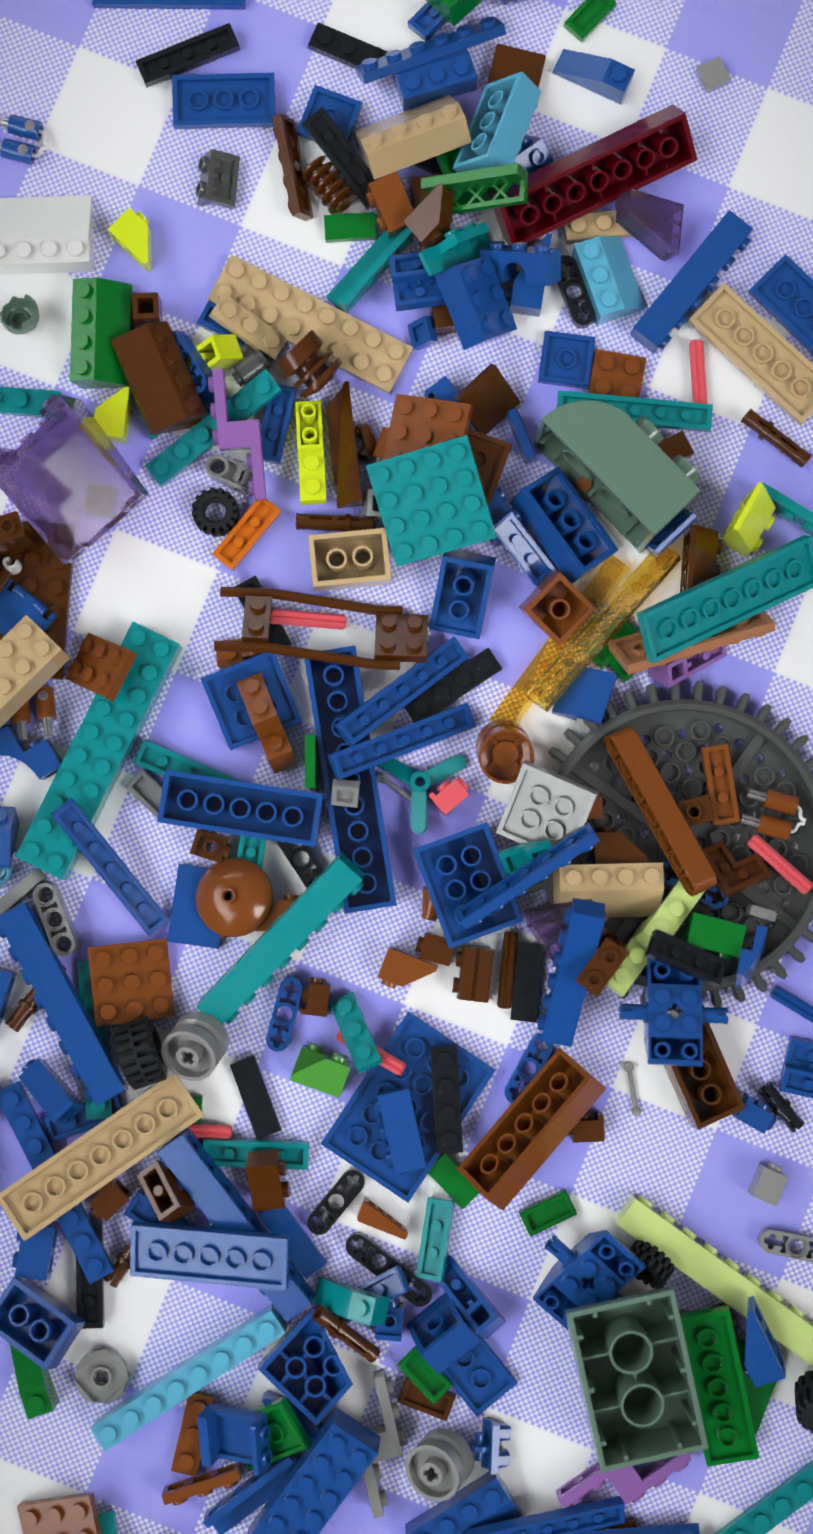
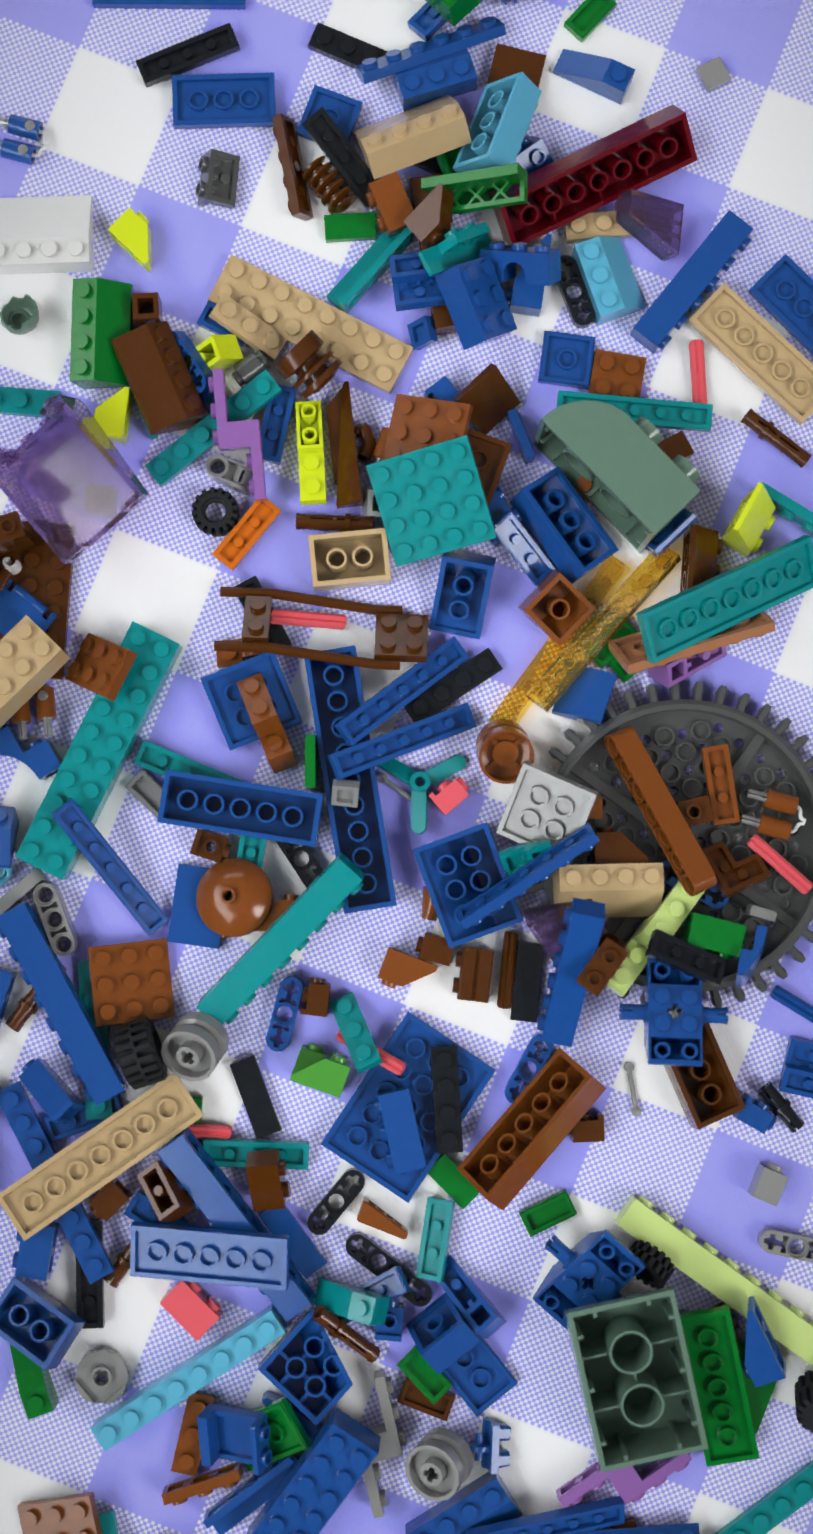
none -> coral brick [160,1281,222,1341]

